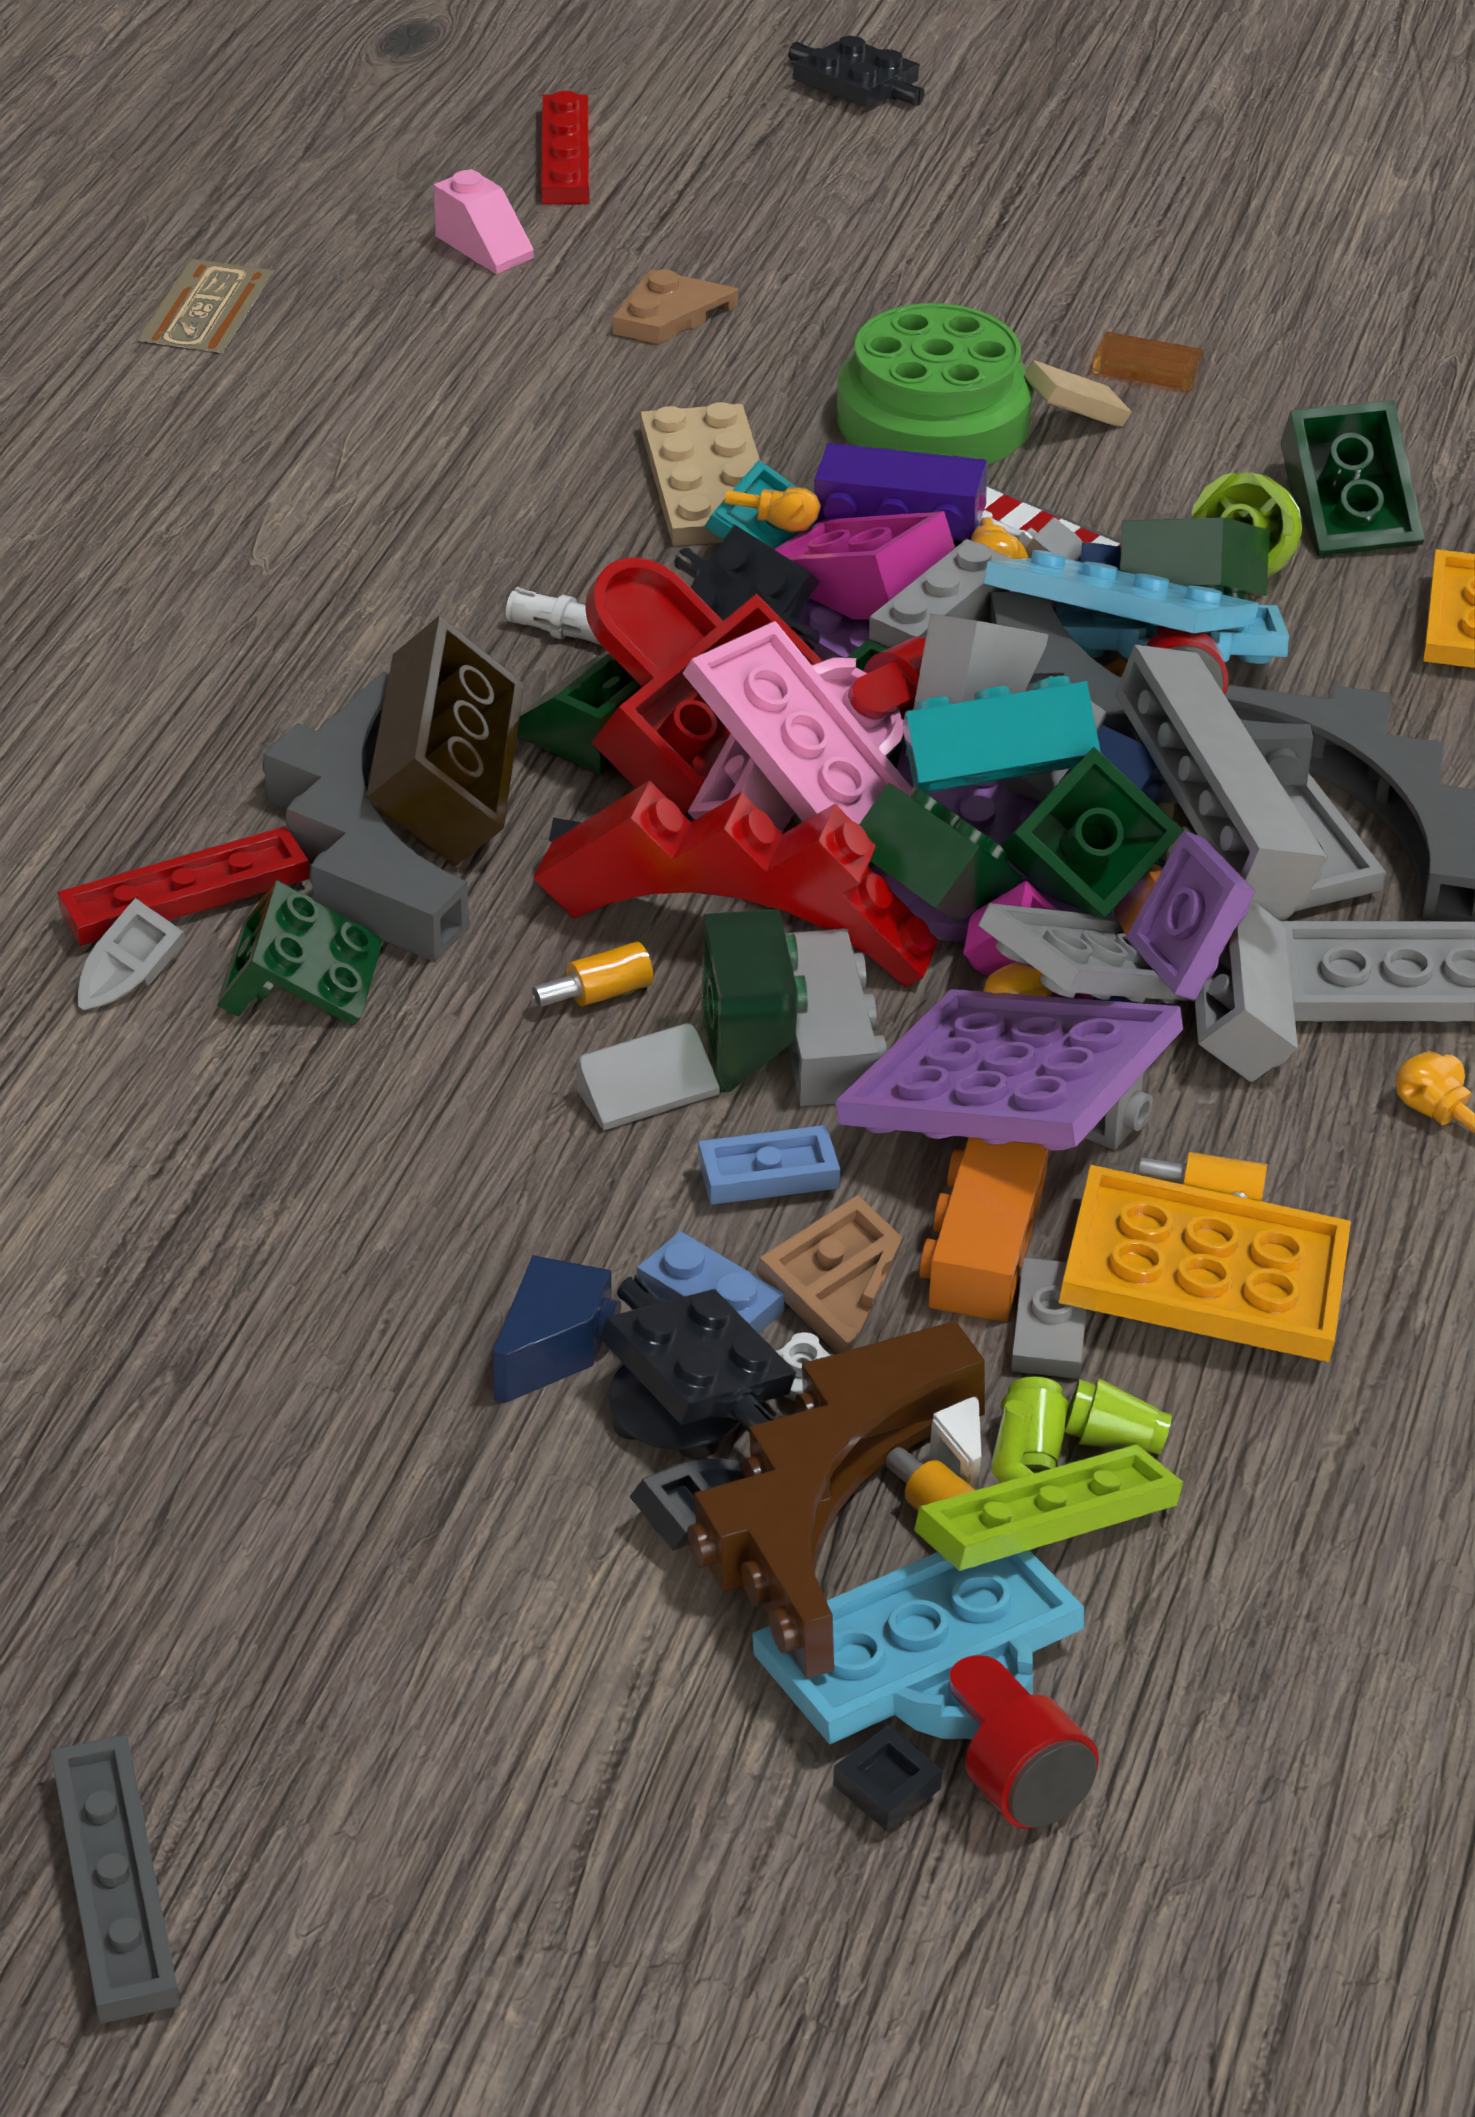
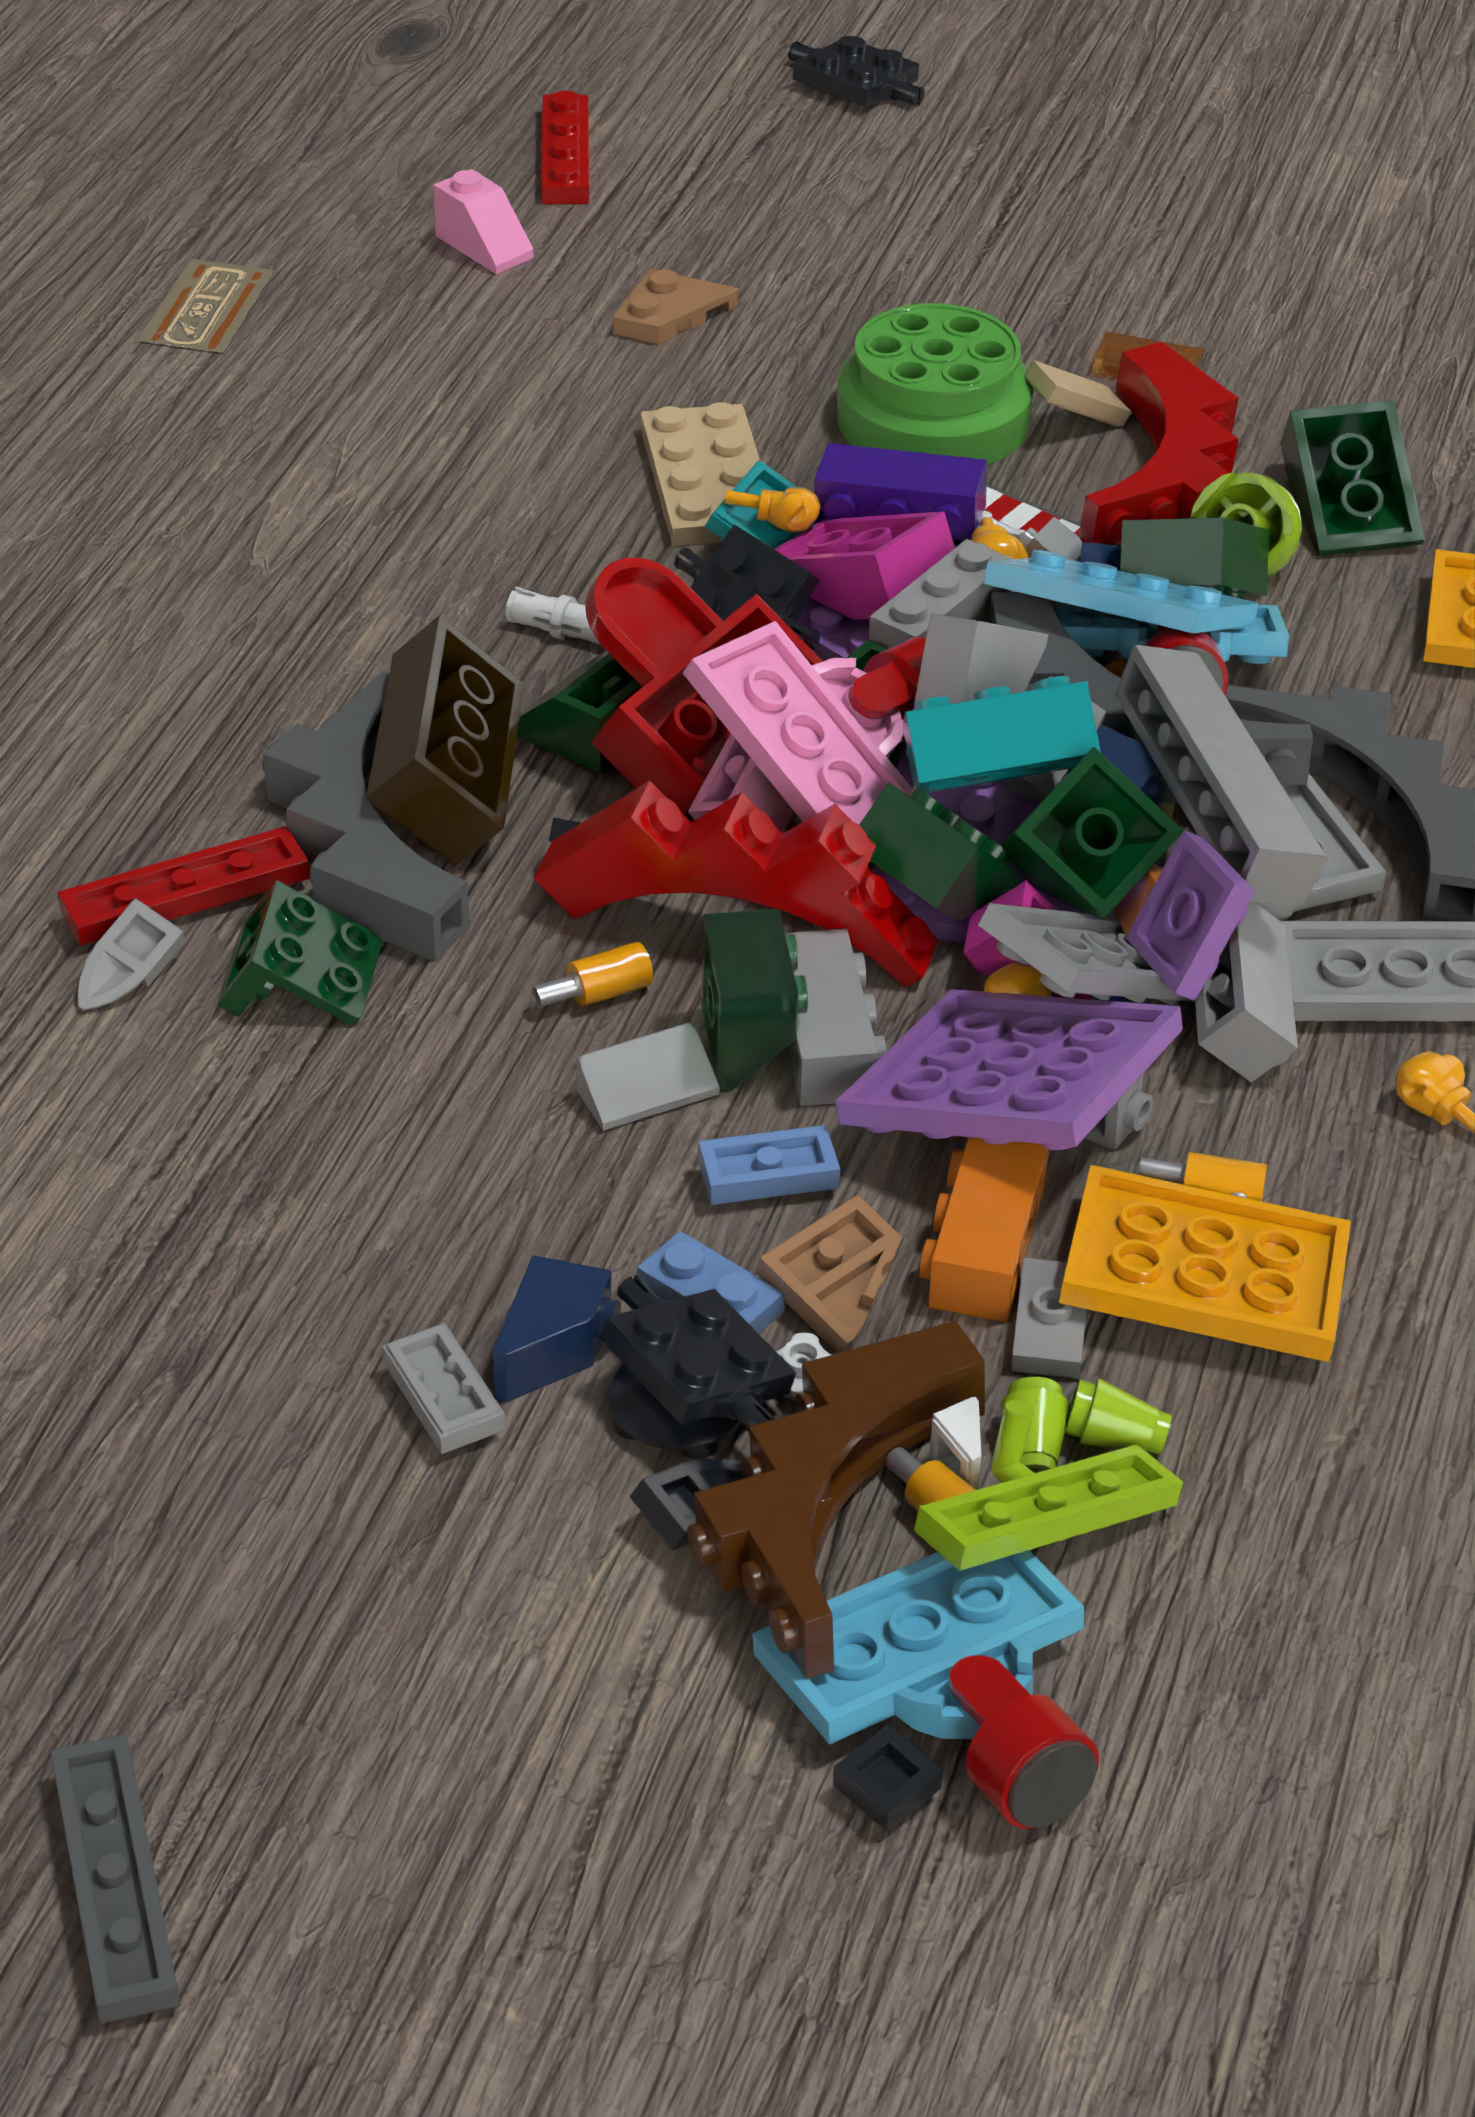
none -> light grey plate [382,1323,505,1454]
none -> red arch [1078,341,1239,545]

